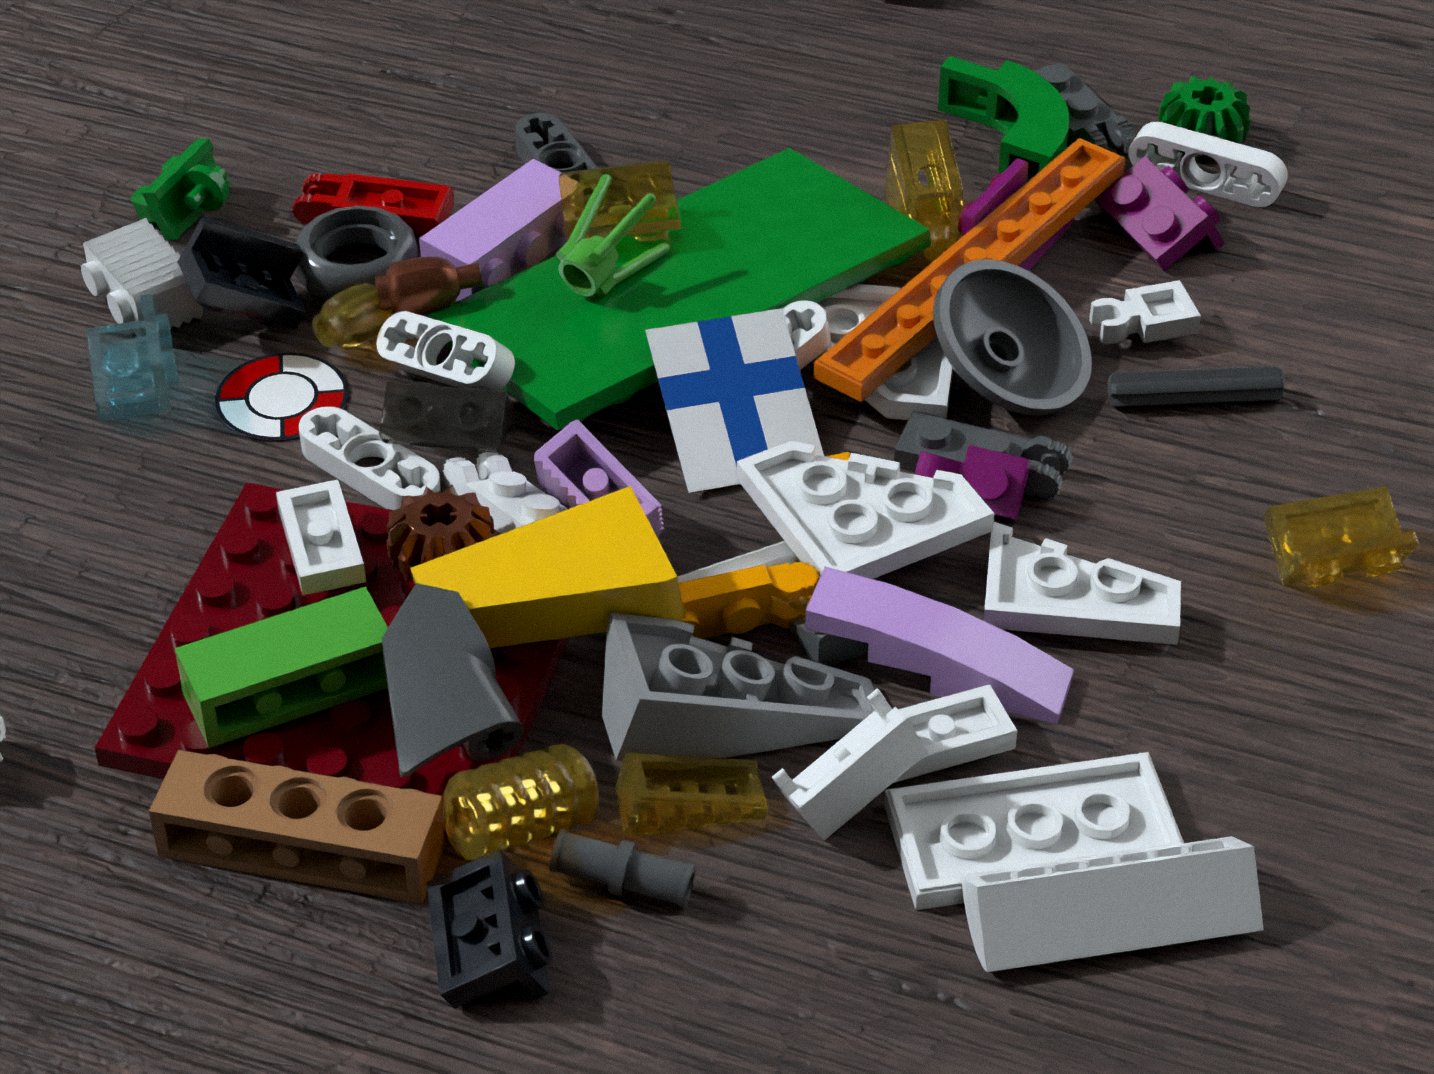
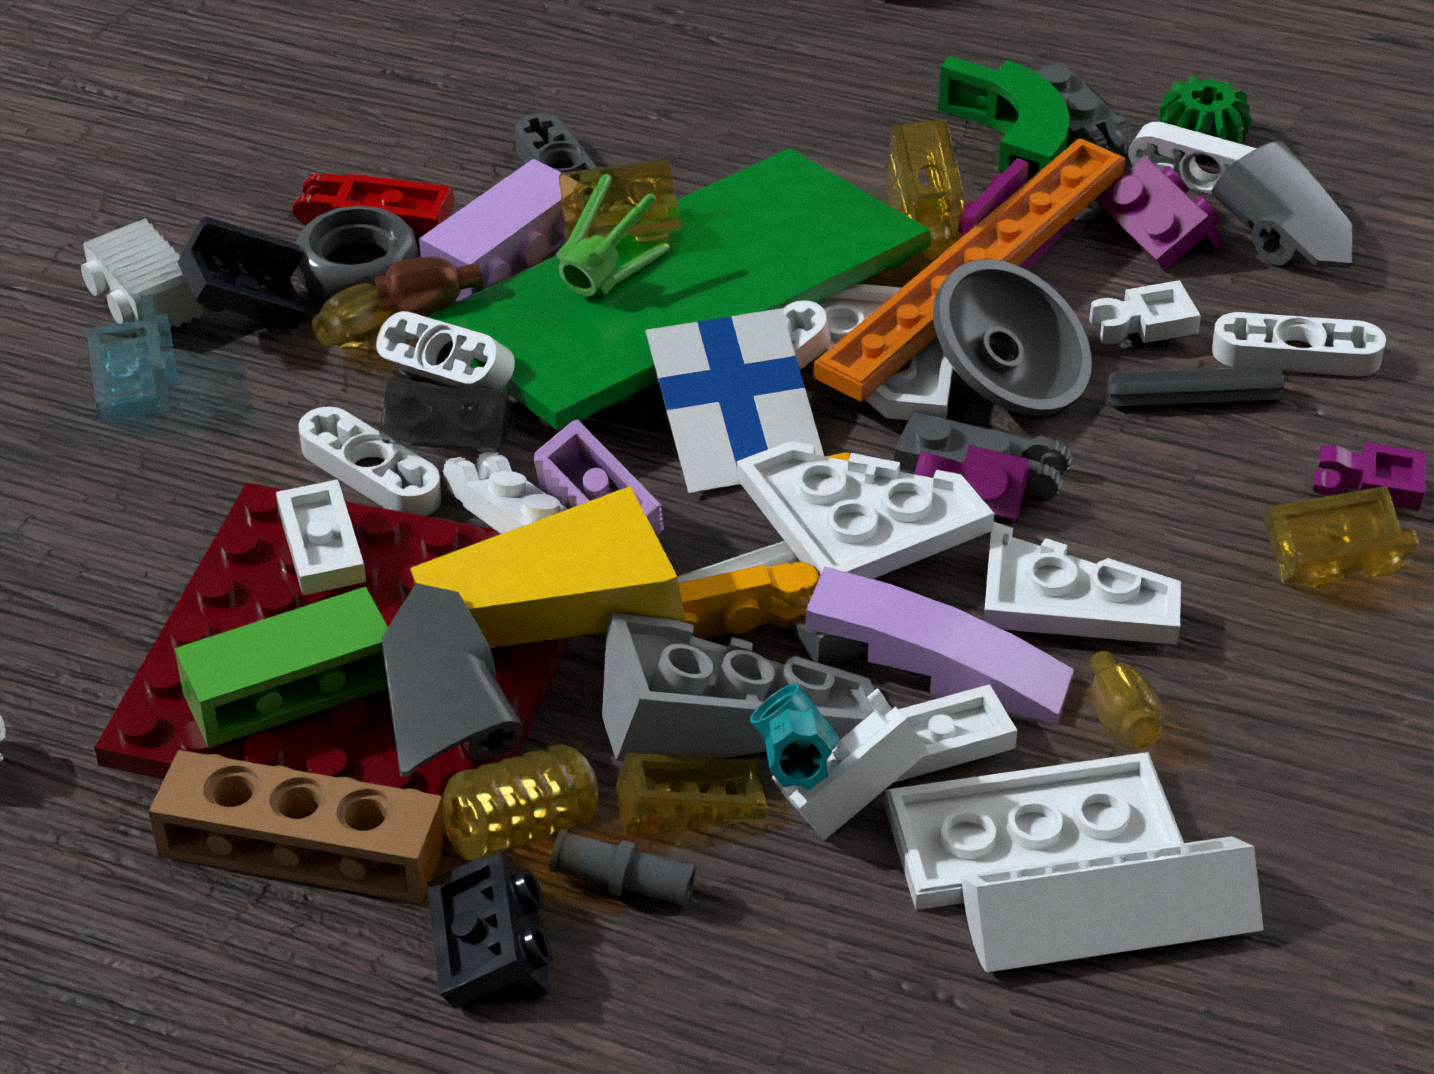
green hips [131,138,231,240] -> none
sticker [215,353,348,440] -> none
copper gear [386,485,495,583] -> none
none -> teal piece [750,683,839,790]
none -> clear yellow plant [1088,651,1165,749]
none -> dark grey panel [1211,141,1352,268]
none -> white beam [1212,312,1386,377]
none -> magenta plate [1312,442,1426,511]

